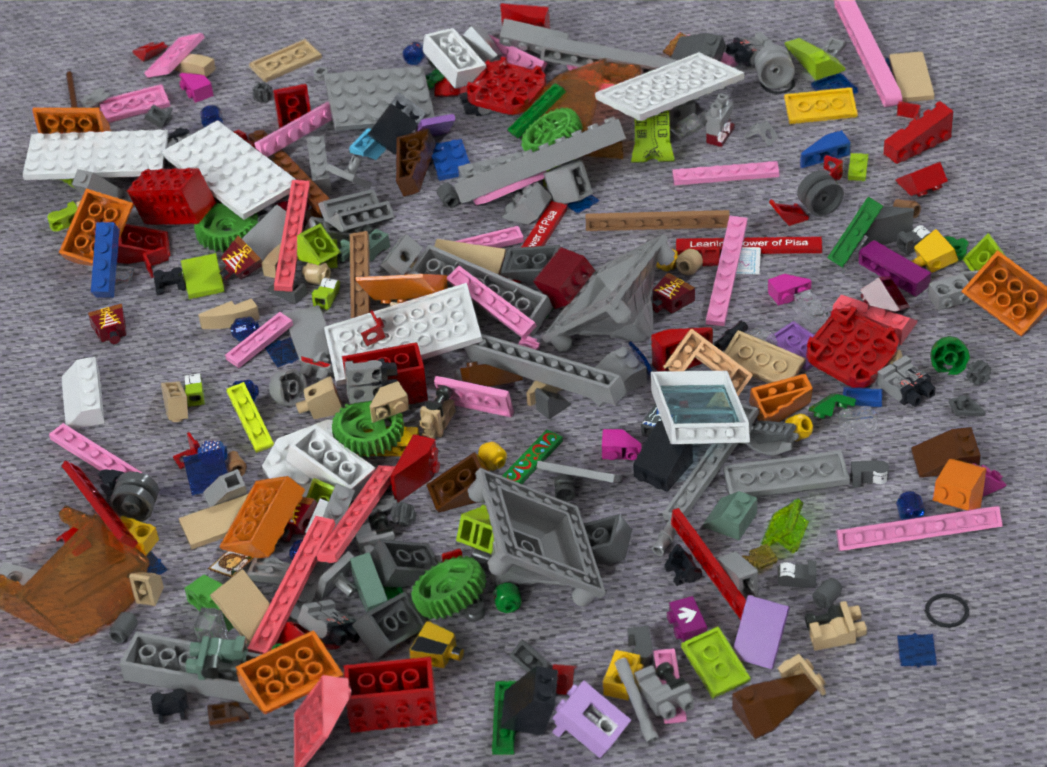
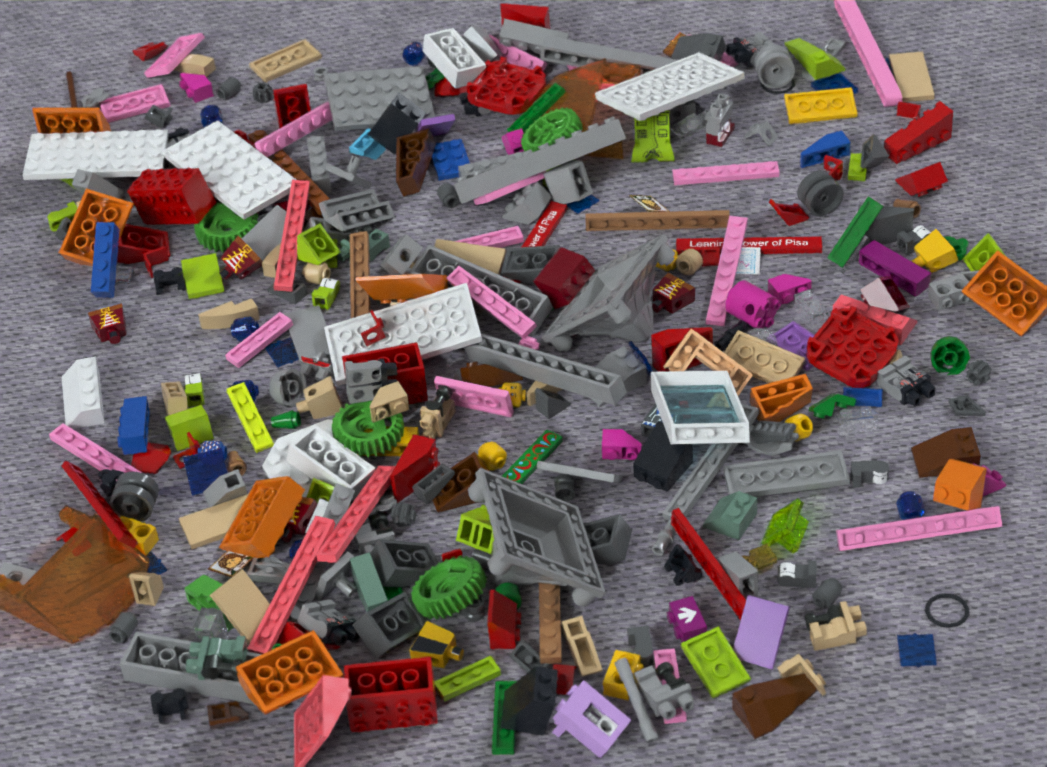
none -> dark grey tile [55,218,71,240]
none -> blue brick [117,396,150,455]
none -> red slope [131,442,171,474]
none -> lime slope [165,405,214,452]
none -> dark grey brick [216,77,241,100]
none -> green cone [271,410,301,429]
none -> dark grey slope [412,463,455,504]
none -> lime plate [435,655,501,702]
none -> red slope [487,590,522,649]
none -> yellow head [499,382,526,408]
none -> dark pink slope [501,128,524,155]
none -> medium nougat plate [539,583,562,664]
none -> tan slope [561,616,602,677]
none -> sticker [628,195,670,212]
none -> dark pink cylinder [725,280,781,330]
none -> dark grey slope [860,134,889,168]

